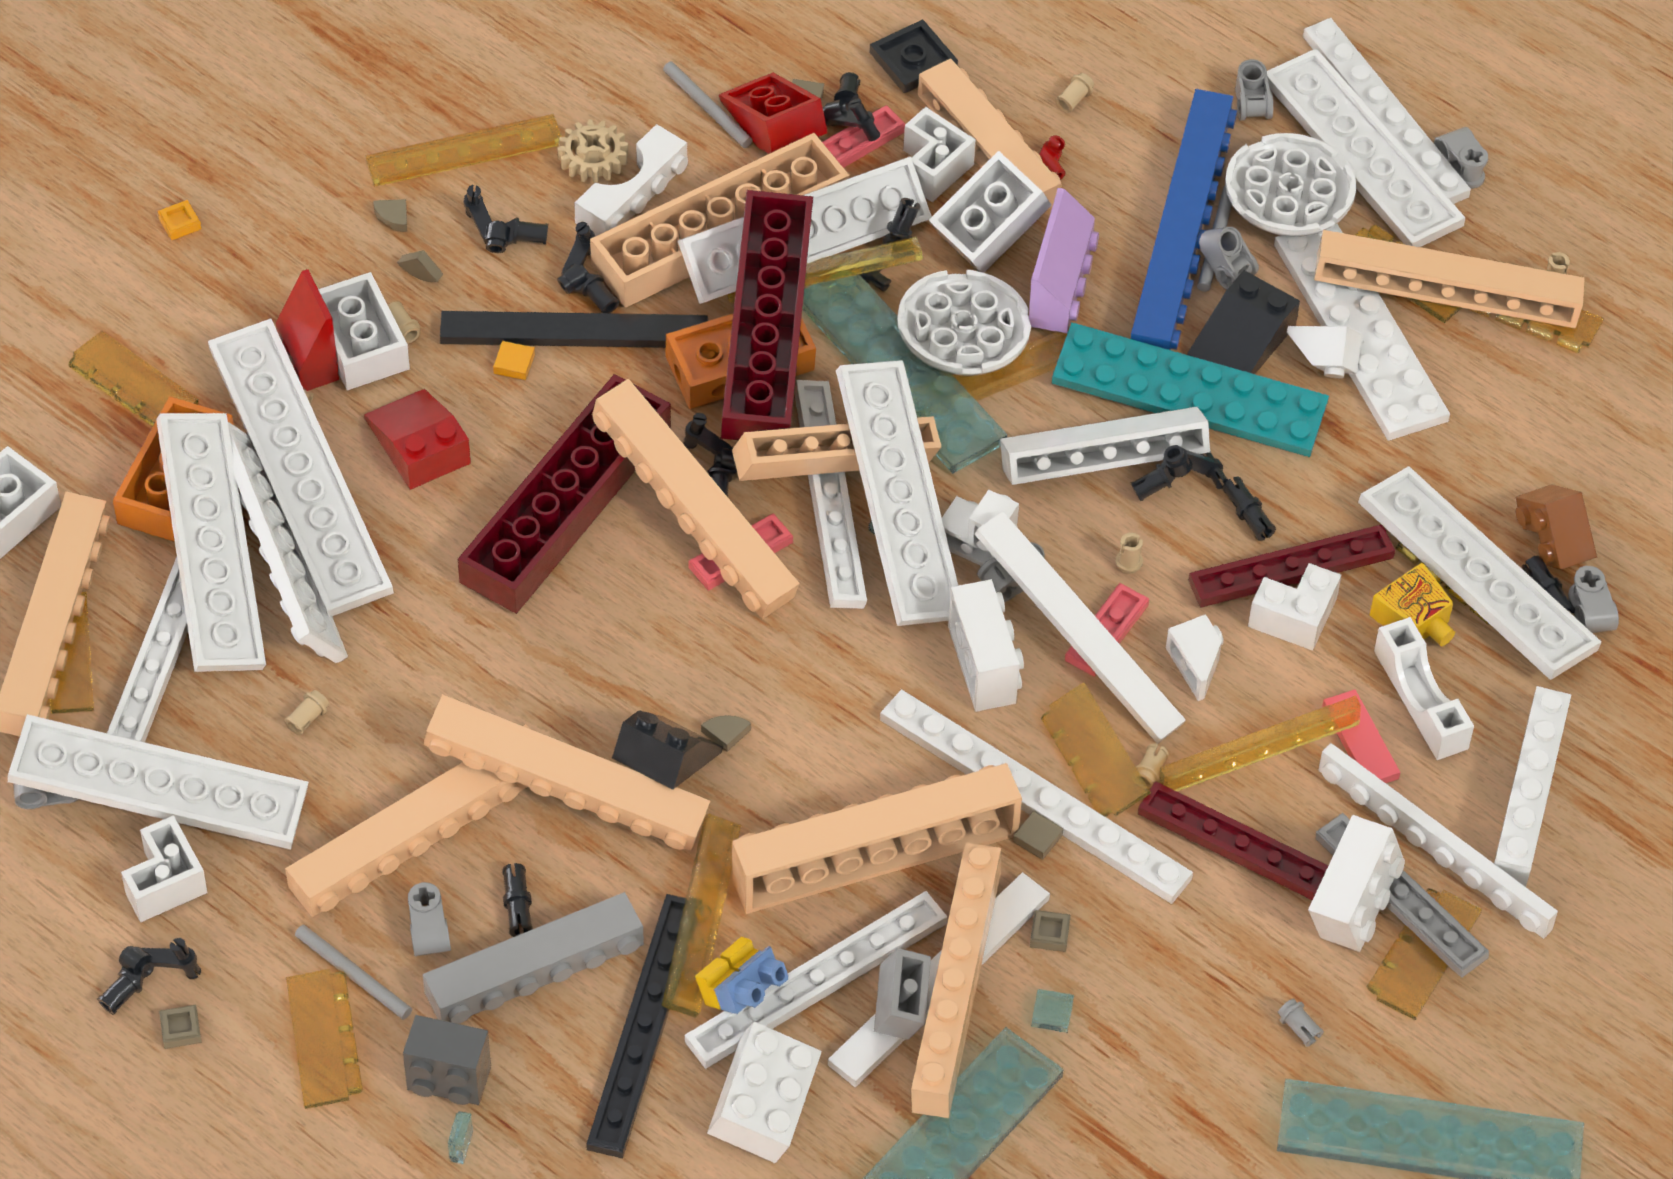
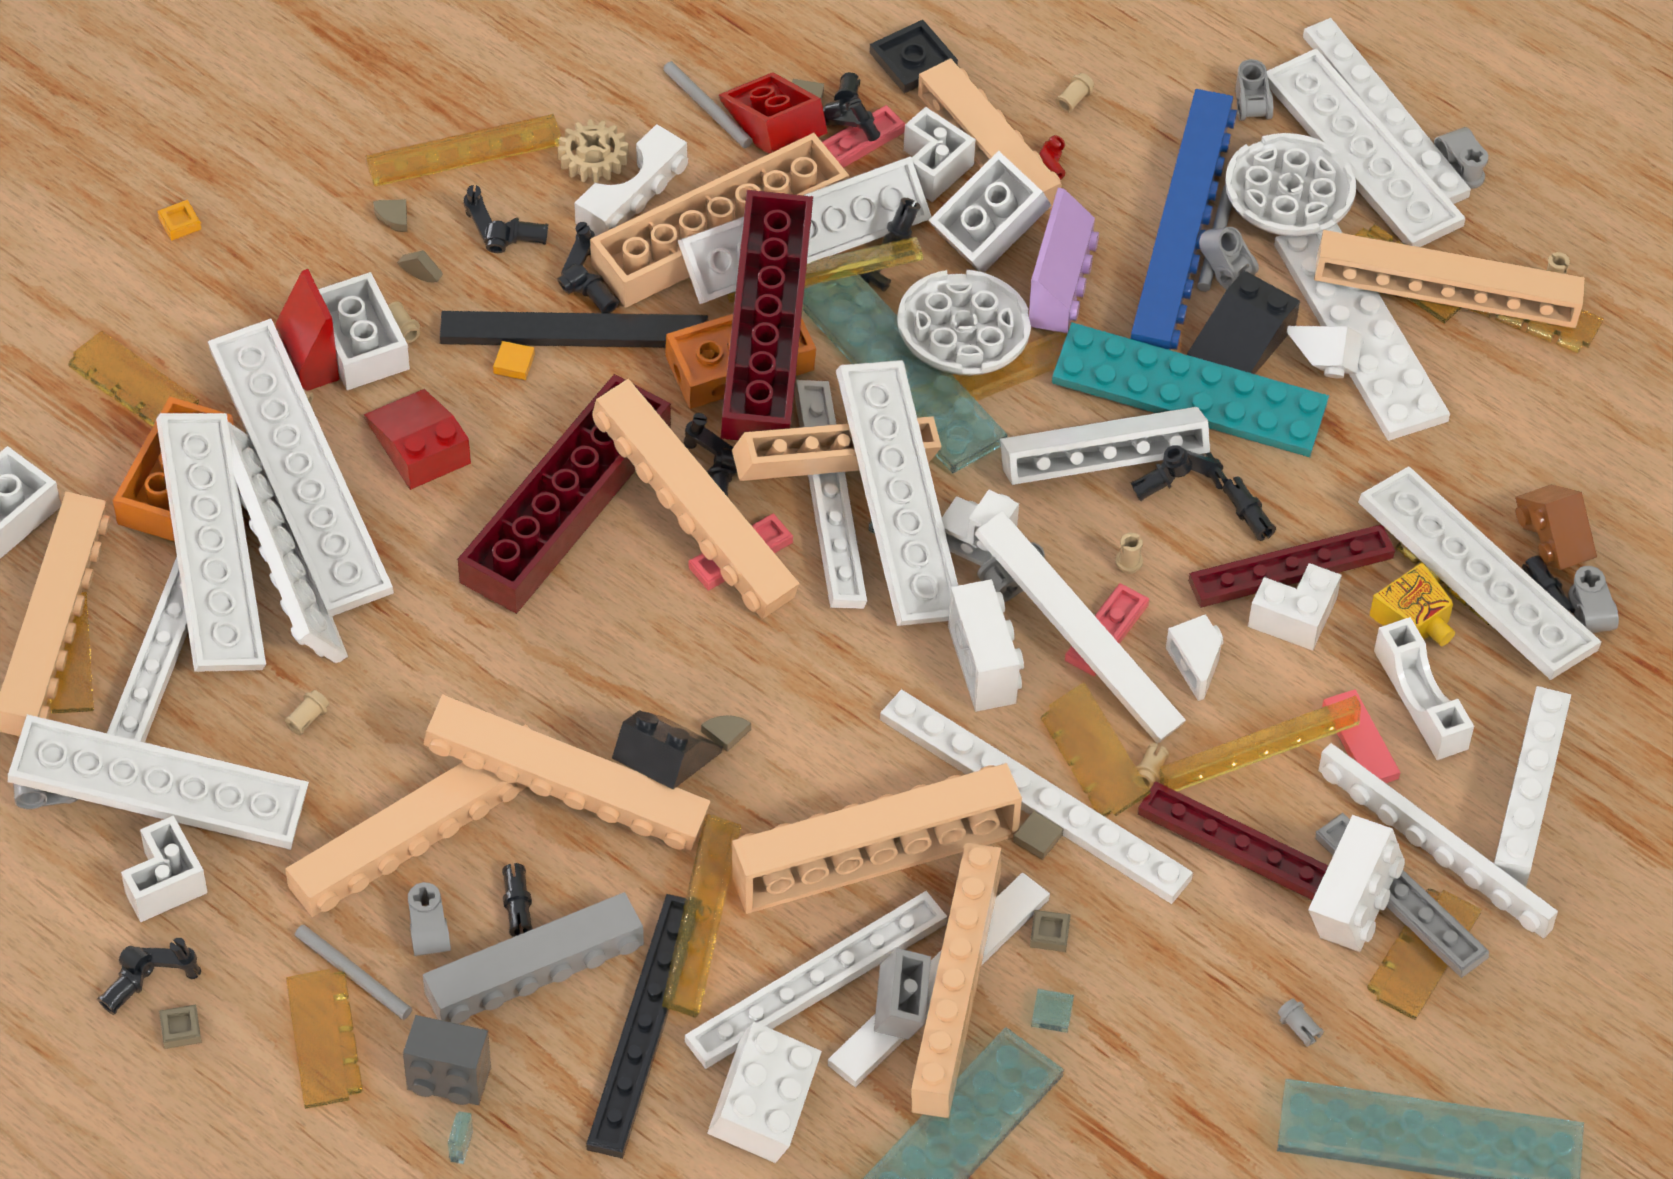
medium blue hips [695,936,788,1014] -> none

